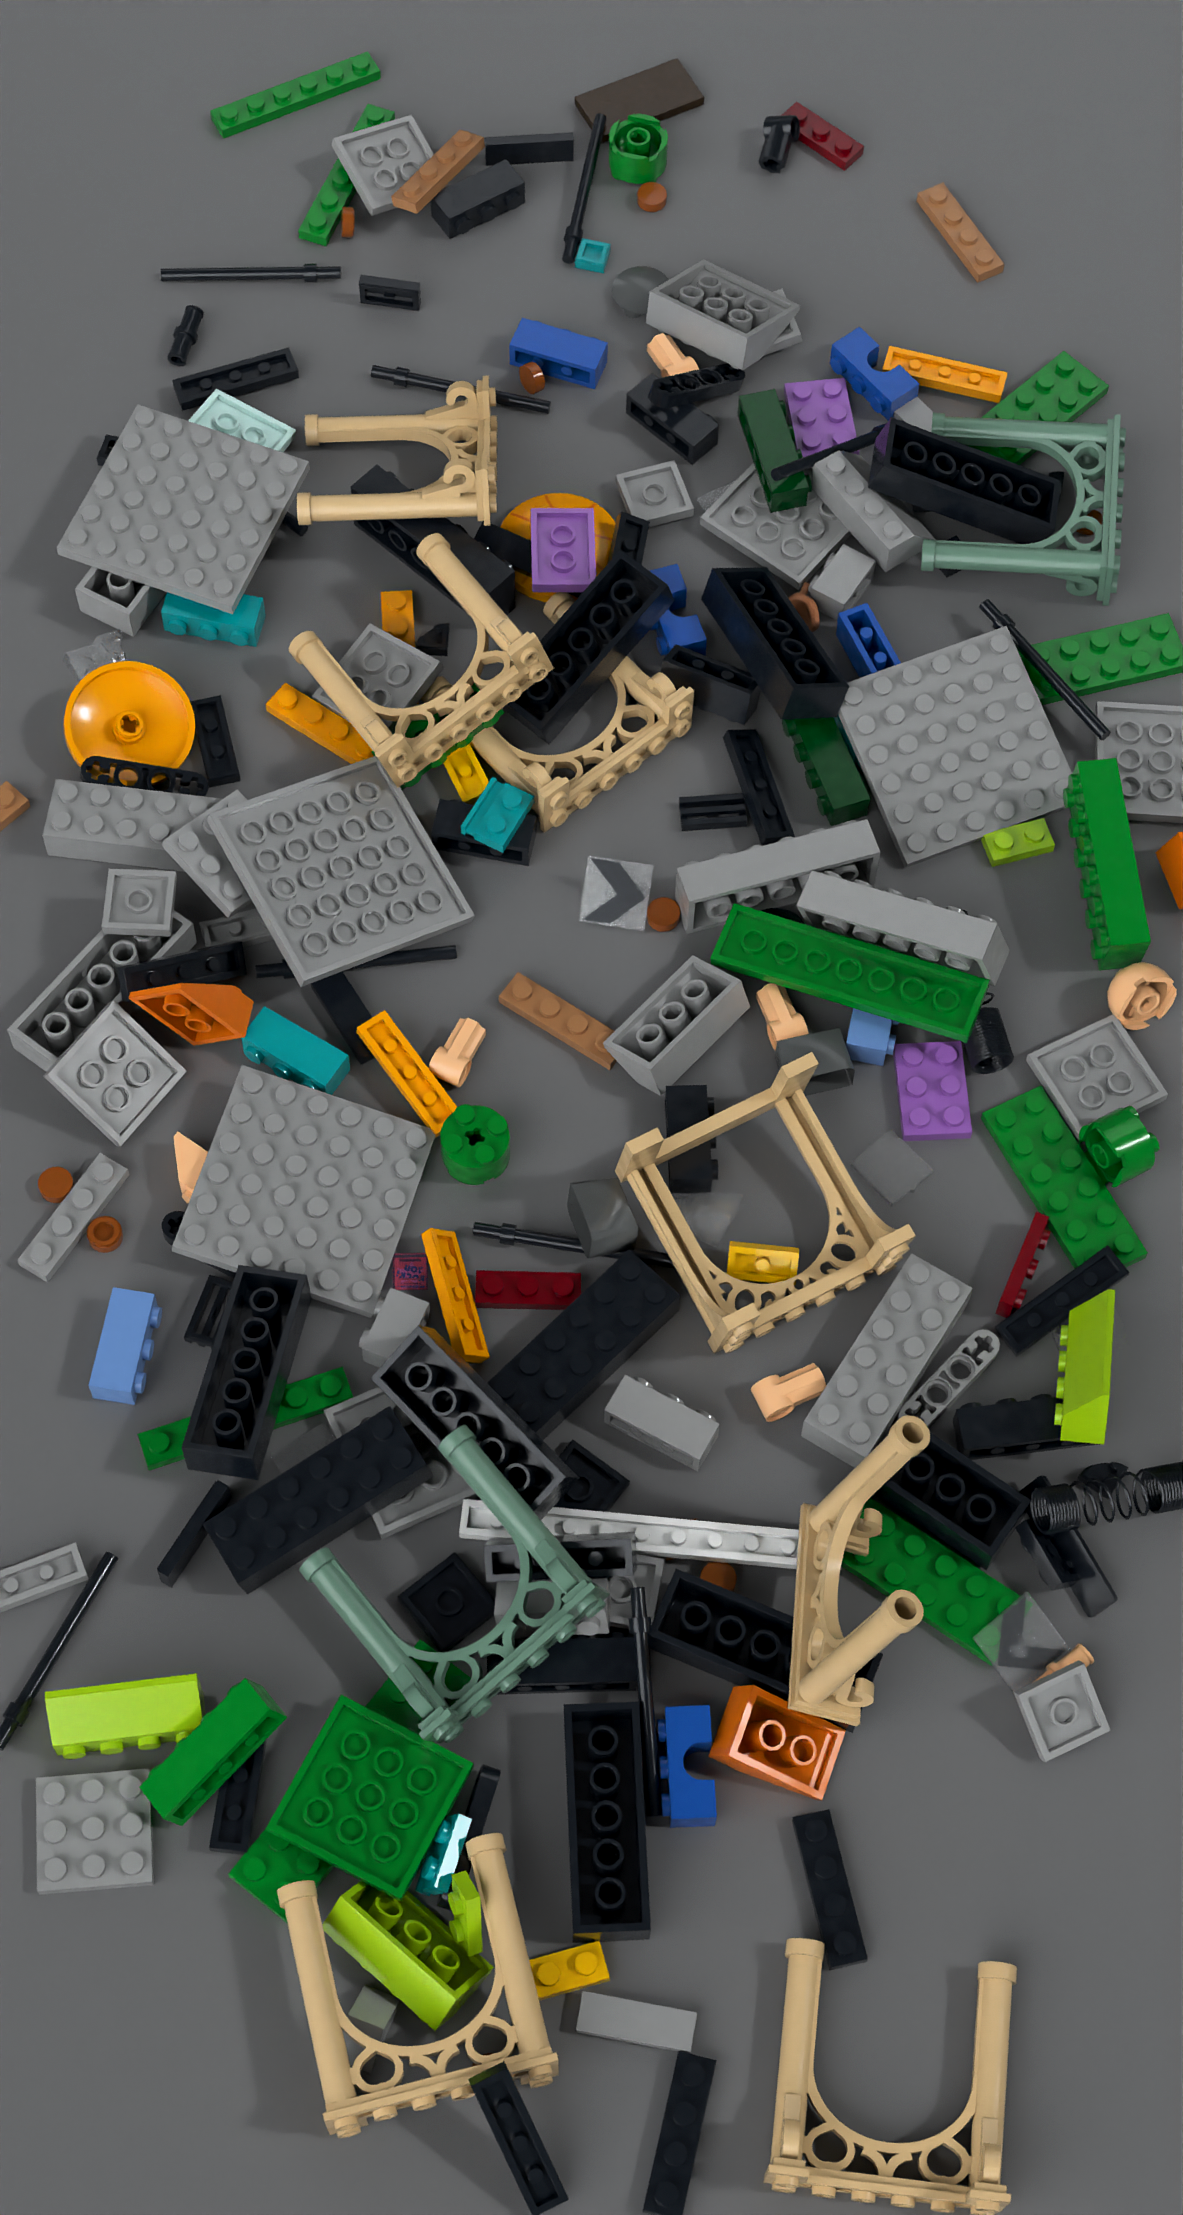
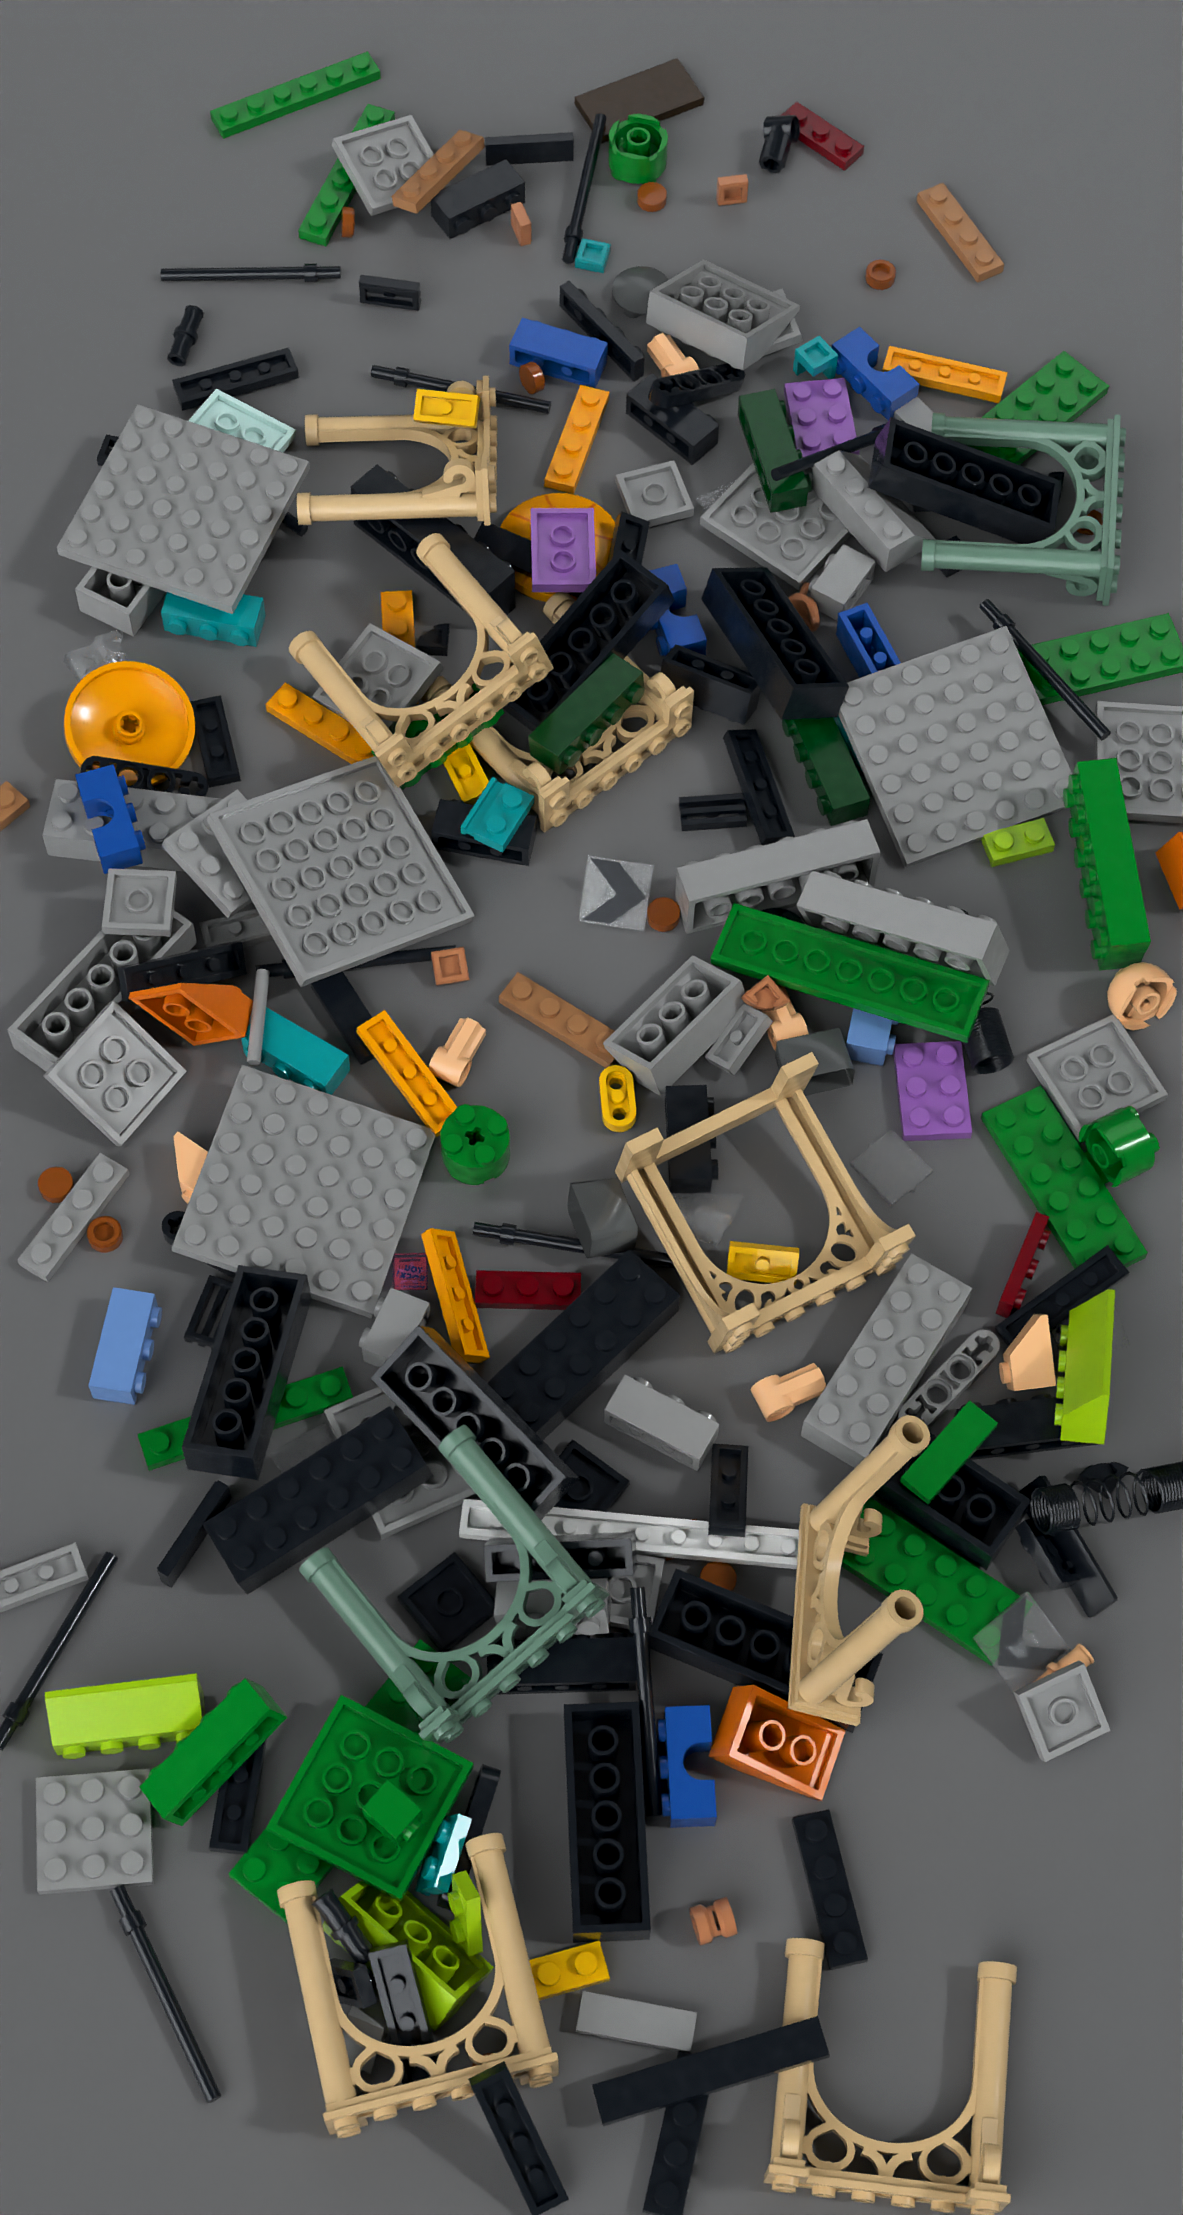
none -> blue arch [75,764,146,874]
none -> black bar [110,1885,222,2103]
none -> light grey bar [247,969,270,1066]
none -> black pin [312,1888,373,1964]
none -> black plate [330,1958,377,2009]
none -> green brick [362,1780,423,1847]
none -> black plate [368,1939,438,2085]
none -> yellow plate [413,389,480,429]
none -> nougat tile [431,947,470,986]
none -> nougat tile [511,202,532,246]
none -> dark green brick [528,653,645,775]
none -> light orange plate [544,385,610,494]
none -> black plate [560,281,645,382]
none -> black tile [592,2016,830,2126]
none -> yellow plate [599,1065,636,1132]
none -> nougat wheel [689,1897,737,1946]
none -> light grey plate [705,1003,773,1076]
none -> black tile [708,1443,748,1537]
none -> nougat tile [716,174,748,206]
none -> nougat tile [741,975,790,1011]
none -> teal panel [793,335,838,379]
none -> dark orange tile [865,259,896,290]
none -> green tile [900,1400,998,1504]
none -> light nougat slope [999,1314,1056,1391]

